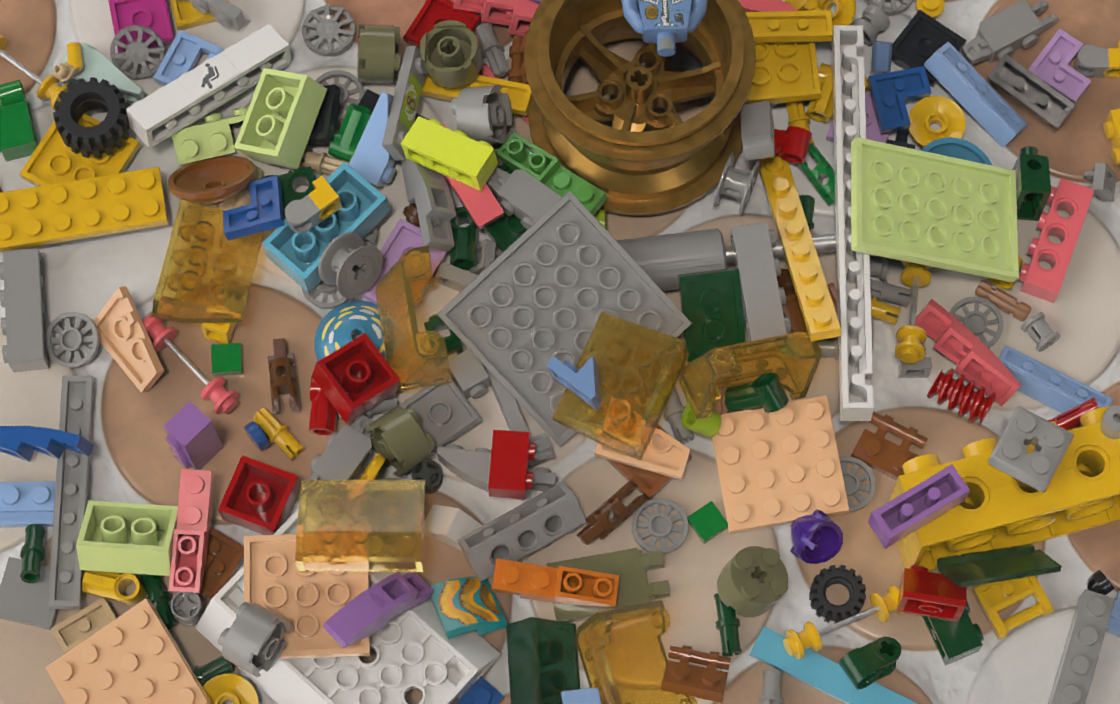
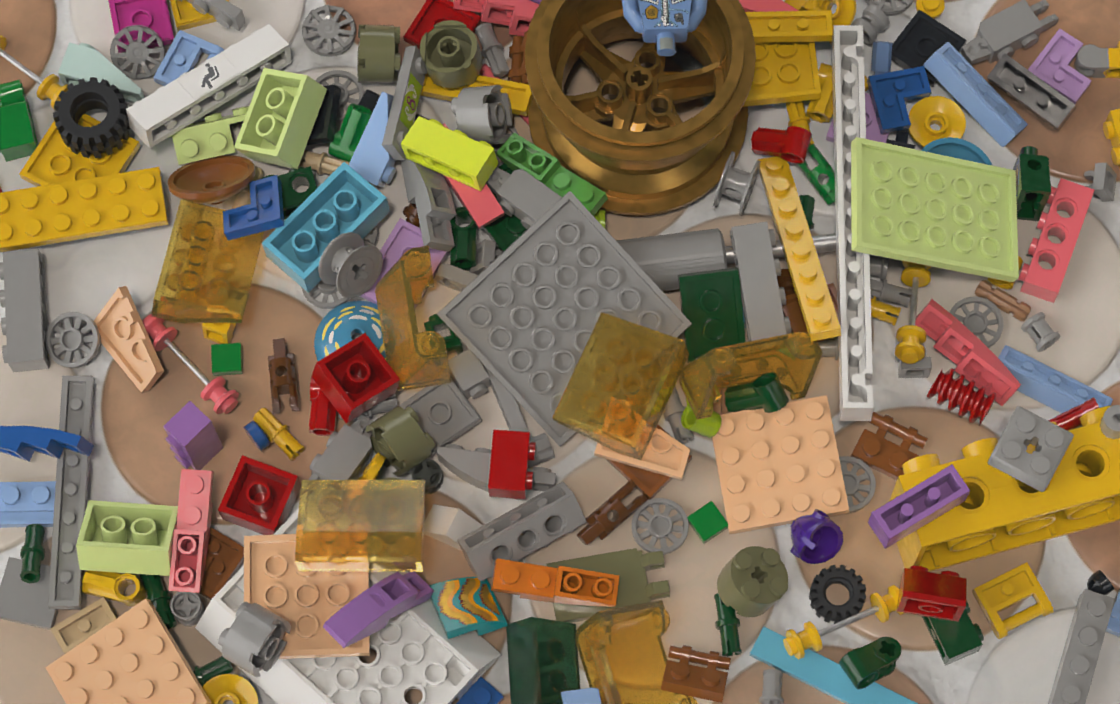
arm [53,42,83,82] -> none
leg [285,175,342,233] -> none
medium blue slope [546,356,601,411] -> none
light grey beam [741,100,775,161] -> none
clear green windscreen [937,544,1062,588] -> none

